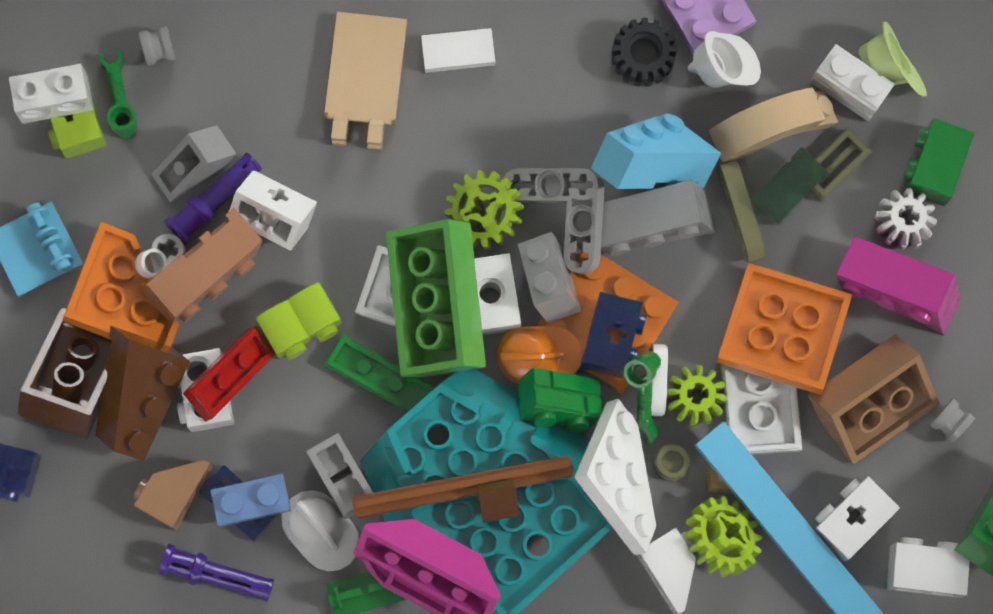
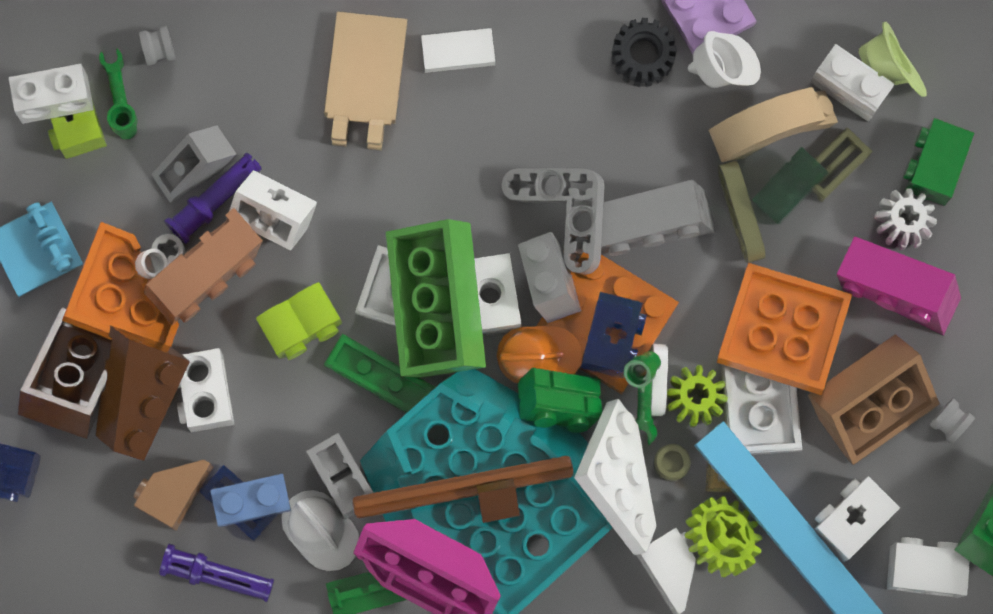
red tile [183,326,276,422] -> none
lime gear [444,170,524,249] -> none
medium azure wedge [591,113,721,189] -> none

